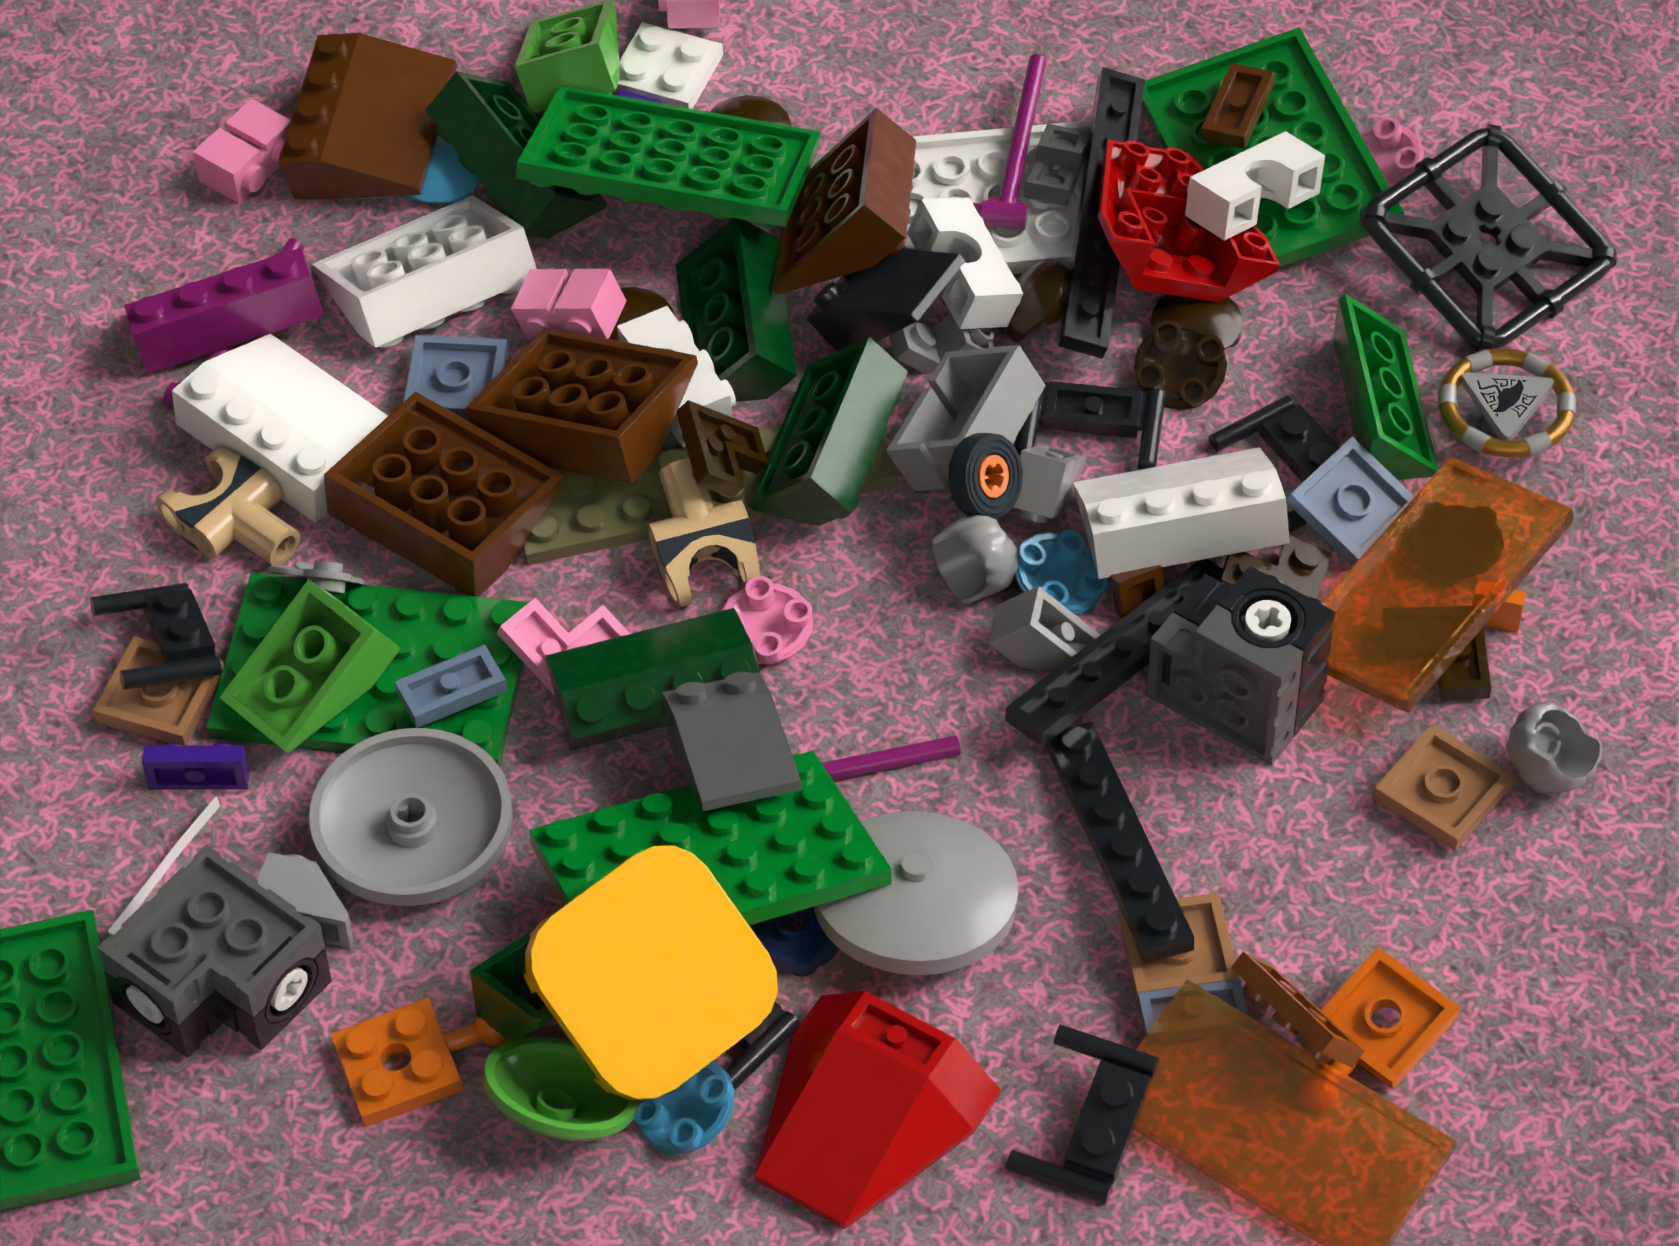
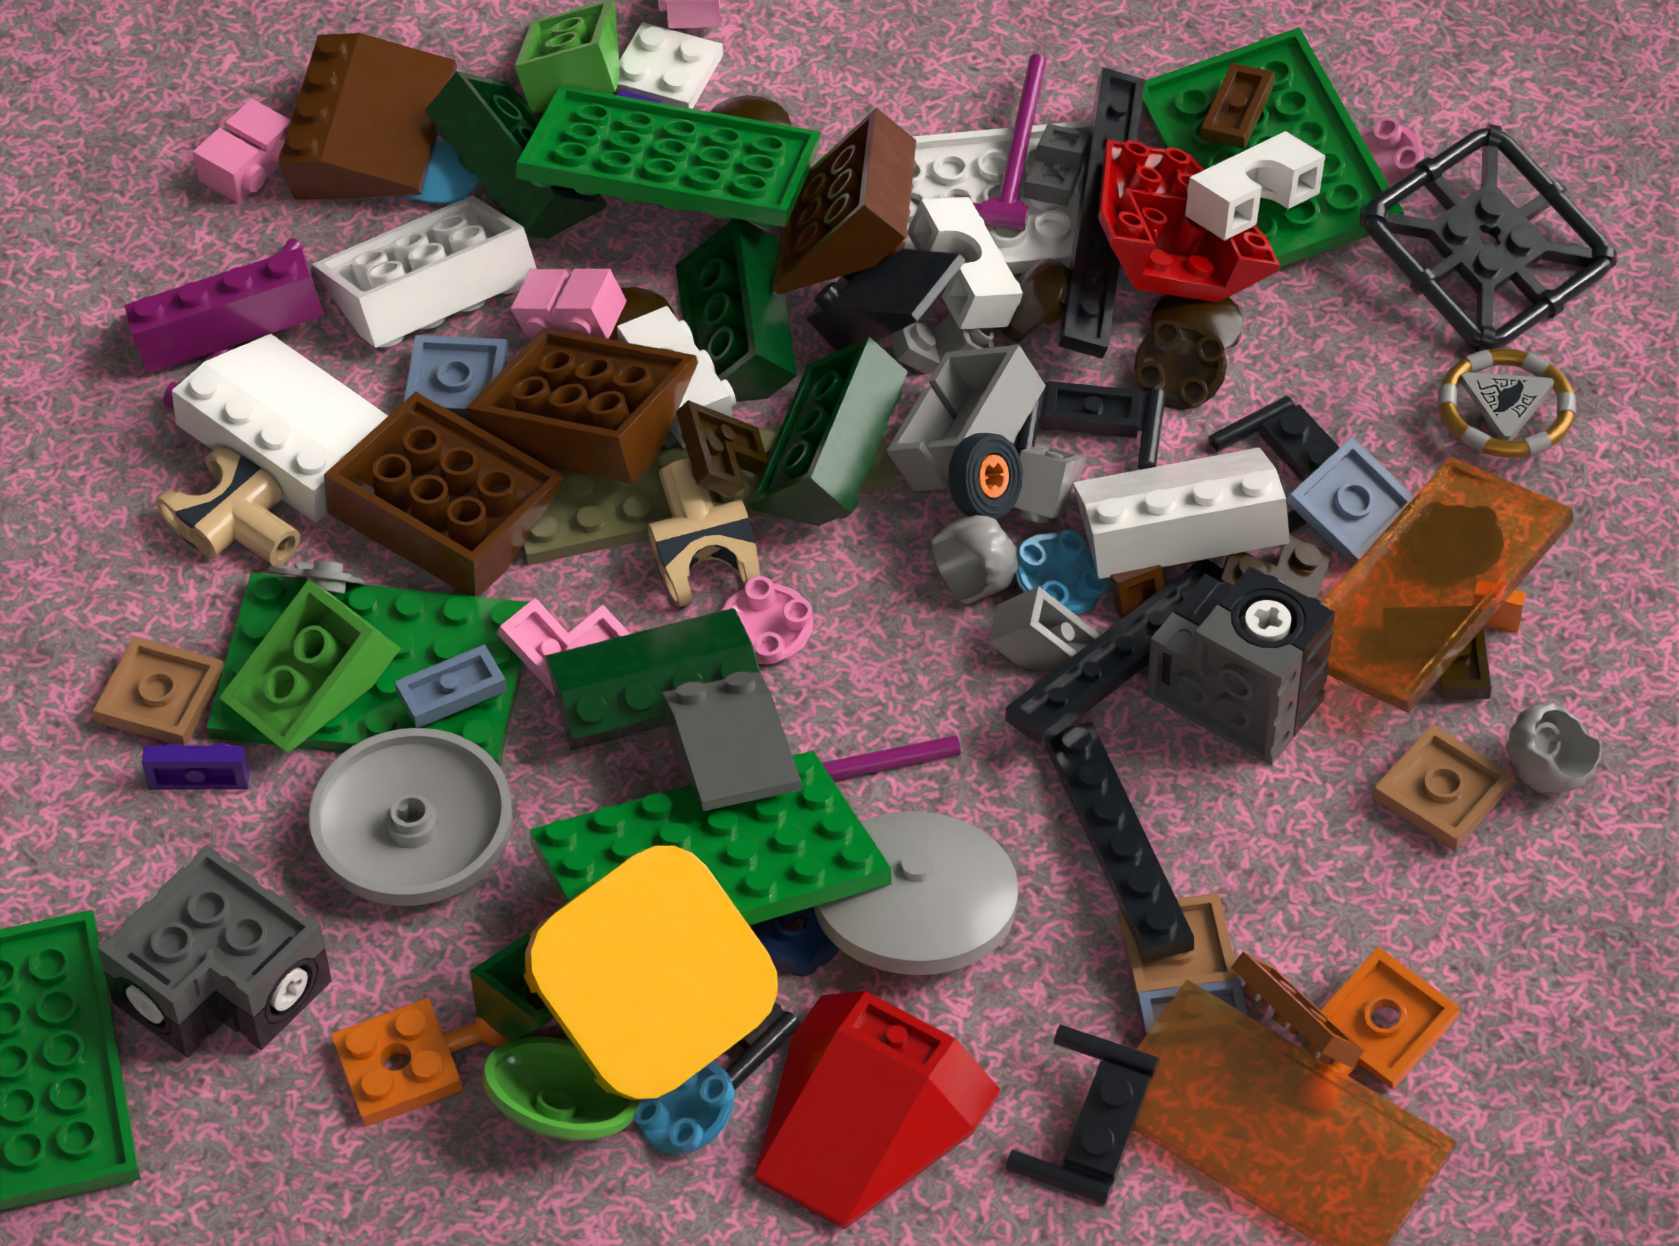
black plate [90,583,221,690] -> none
white piece [108,796,220,936] -> none
light grey slope [257,852,354,949] -> none
green slope [1333,294,1439,480] -> none

